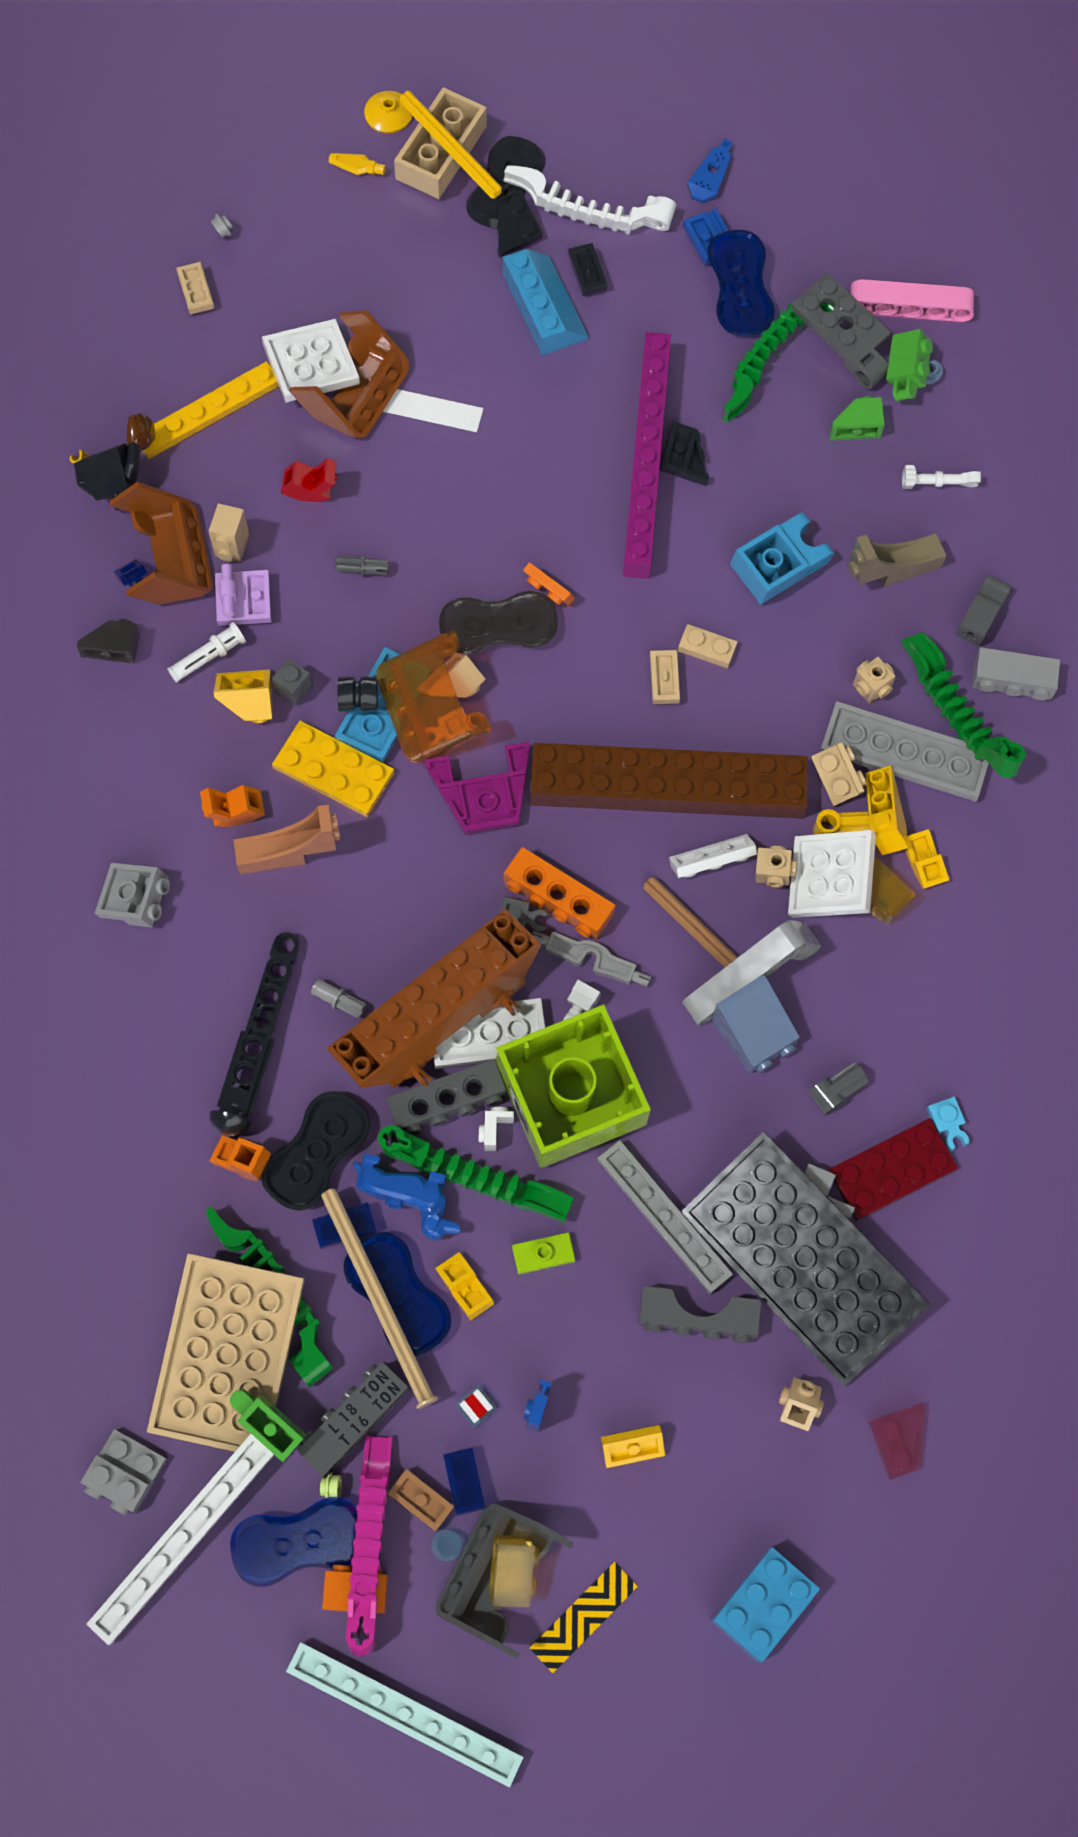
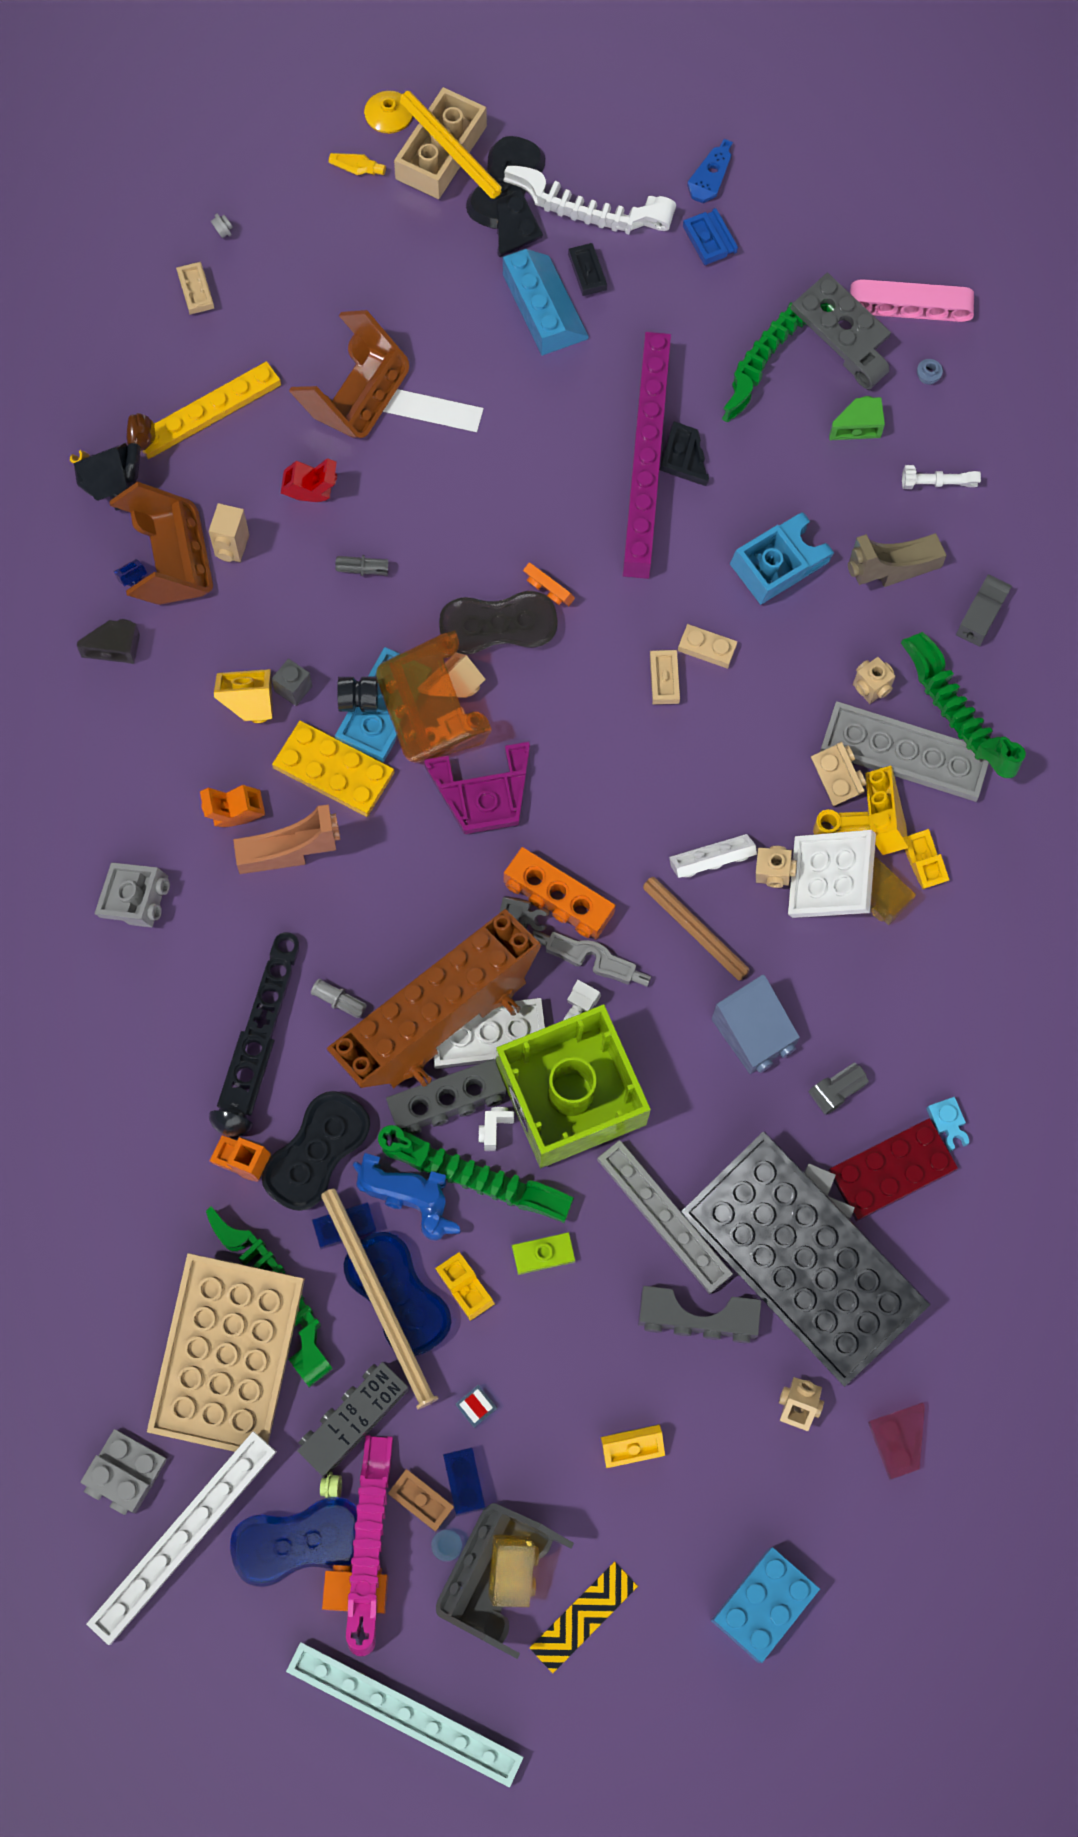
white pin [167,622,246,683] -> none
lavender plate [215,564,272,626] -> none
bright green brick [230,1389,306,1462] -> none
white plate [262,319,360,403] -> none
blue plate [523,1380,552,1432] -> none
reddish brown brick [530,742,808,819] -> none
light grey beam [682,920,821,1026] -> none
clear blue plate [707,230,775,336] -> none
bright green brick [886,329,933,402] -> none
light grey brick [971,647,1060,701] -> none

